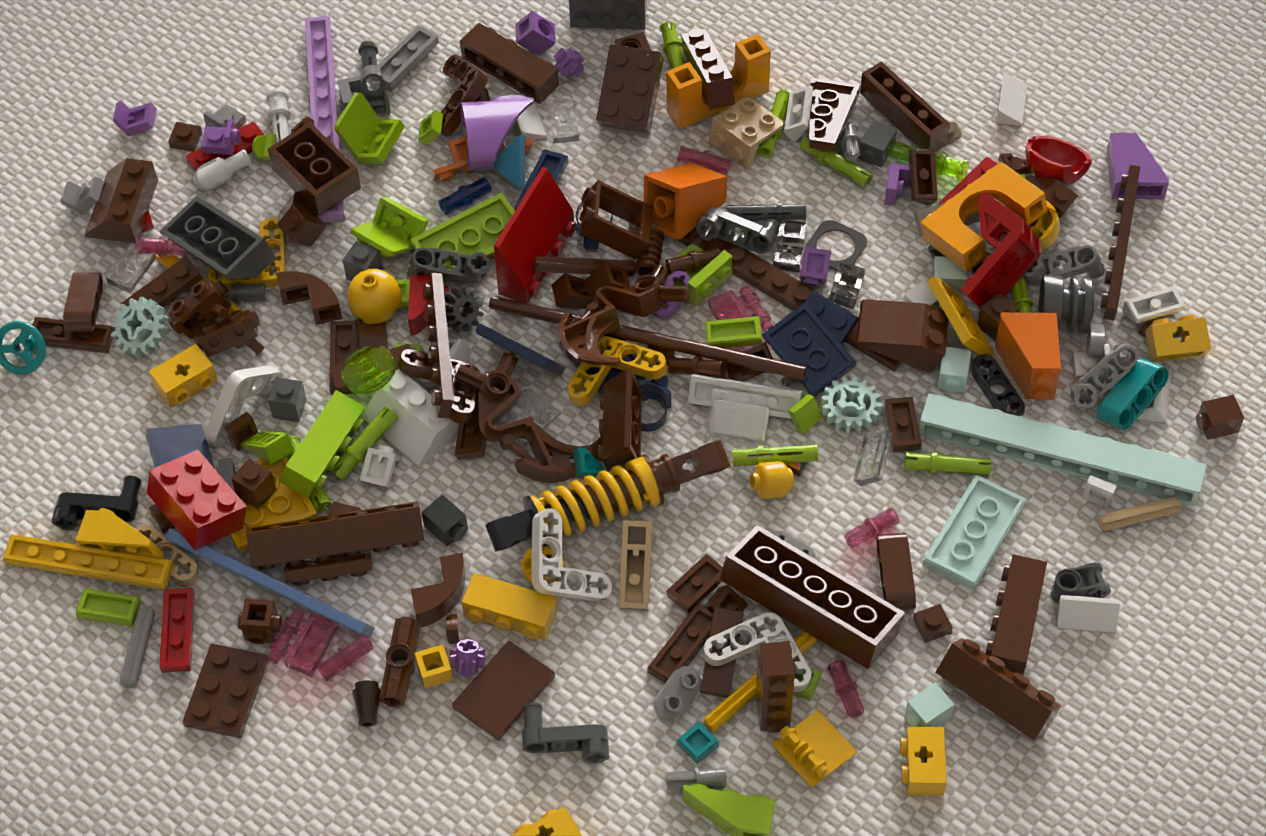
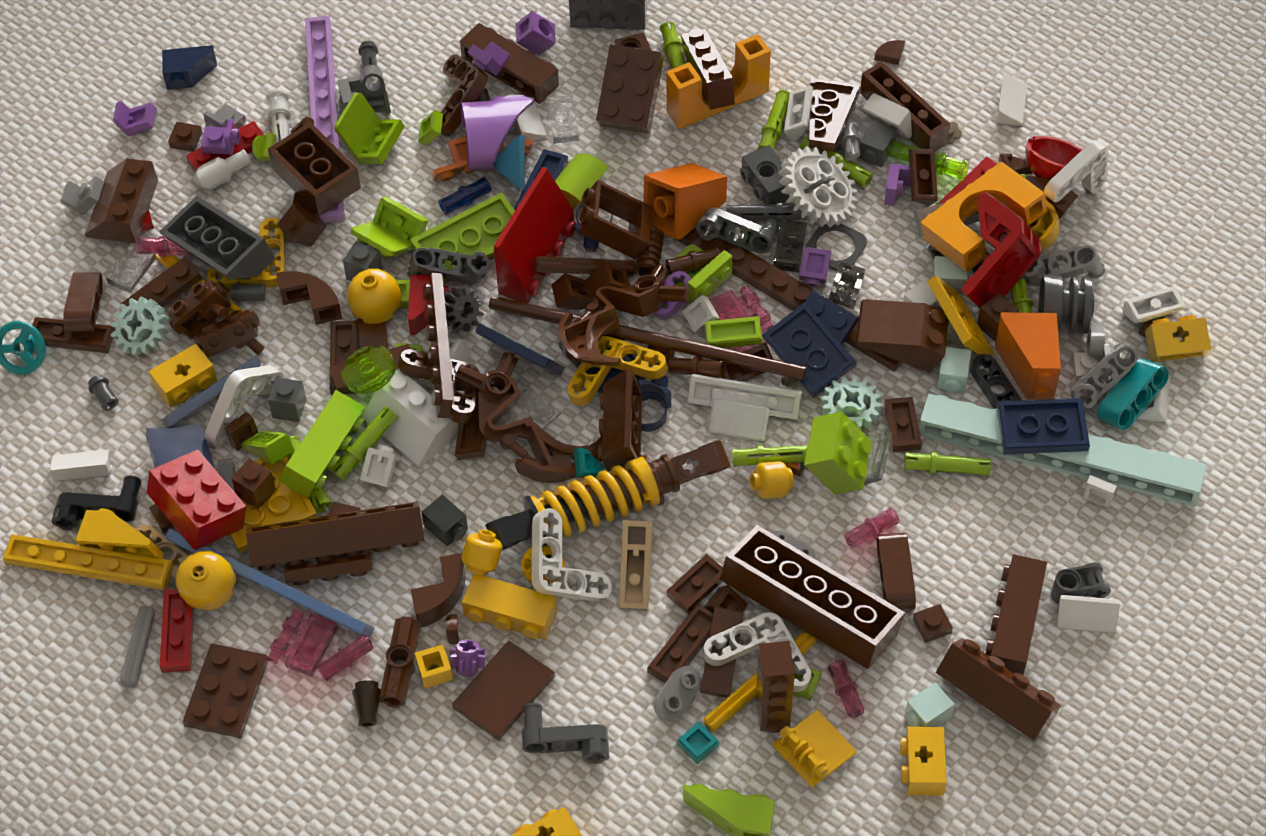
lime tile [75,588,141,627] -> none
reddish brown brick [238,598,282,645] -> none
light grey plate [371,25,439,90] -> none
medium lavender gear [554,47,585,79] -> none
light grey axle [665,767,727,790] -> none
clear pink pin [677,145,732,176] -> none
tan bracket [709,97,783,169] -> none
lime tile [788,394,822,434] -> none
light aqua tile [923,474,1027,590] -> none
tan axle [1098,496,1181,532] -> none
reddish brown plate [1100,164,1141,321] -> none
medium lavender slope [1107,132,1169,199] -> none
reddish brown brick [1196,395,1244,440] -> none
none -> white slope [50,449,110,481]
none -> dark grey pin [88,375,119,411]
none -> sand blue tile [161,356,262,427]
none -> dark blue slope [162,45,217,90]
none -> yellow cylinder [175,551,236,611]
none -> yellow head [461,530,503,575]
none -> medium lavender bracket [467,42,510,76]
none -> lime brick [555,153,609,209]
none -> white plate [682,295,719,334]
none -> dark grey brick [740,145,790,204]
none -> white gear [779,146,858,227]
none -> lime brick [804,411,872,494]
none -> white slope [863,93,912,138]
none -> reddish brown tile [874,40,905,65]
none -> dark blue tile [997,398,1090,455]
none -> white beam [1044,140,1108,202]

